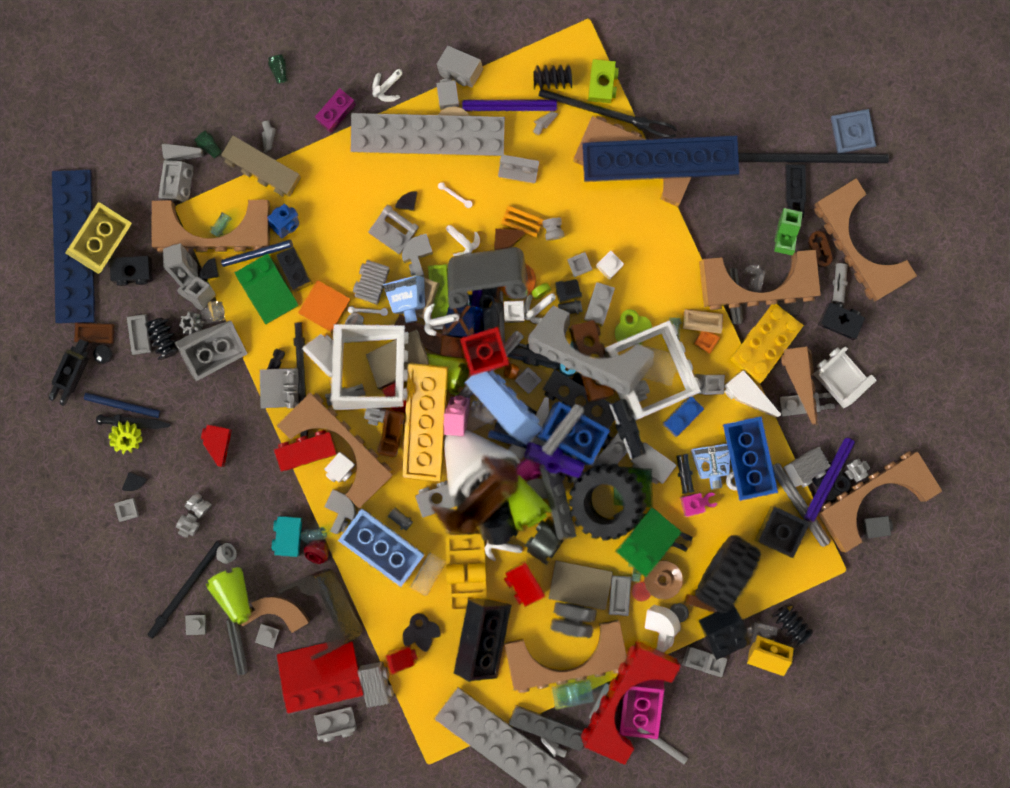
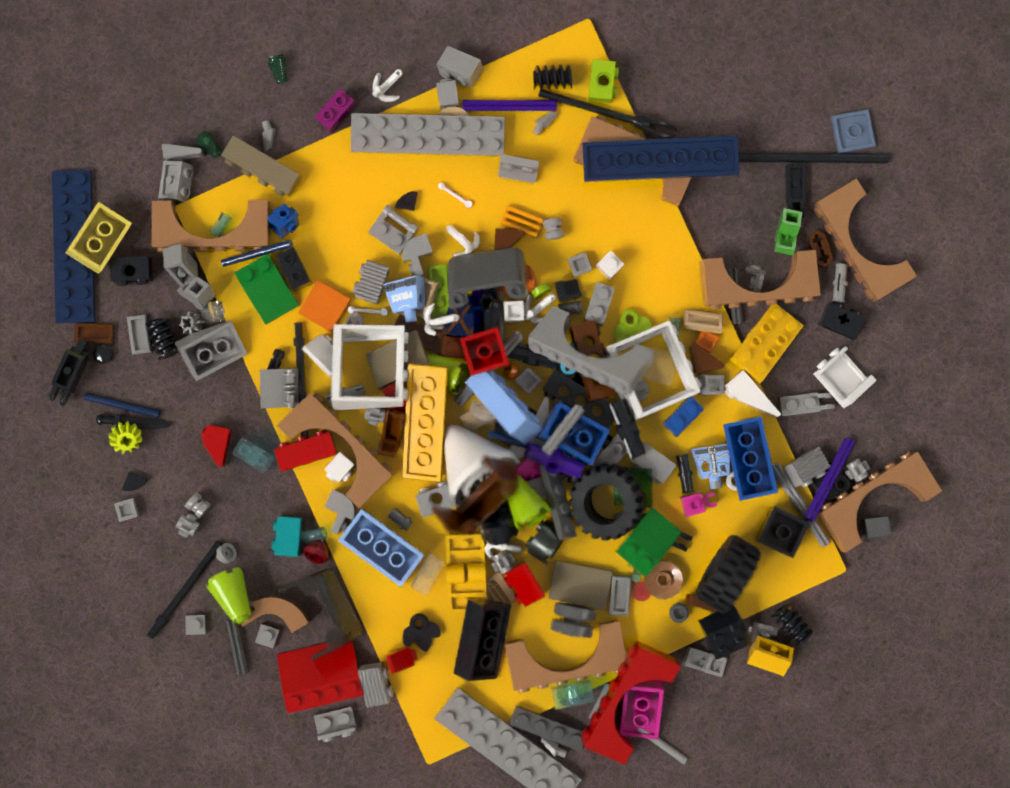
black tile [199,258,219,280] -> none
bright pink slope [444,396,470,436] -> none
white brick [645,605,681,652] -> none
medium nougat wedge [781,347,818,425] -> none
none -> clear light blue brick [232,437,277,474]
none -> piece [486,571,516,604]
none -> light grey gear [491,550,515,574]
none -> reddish brown slope [689,343,725,374]

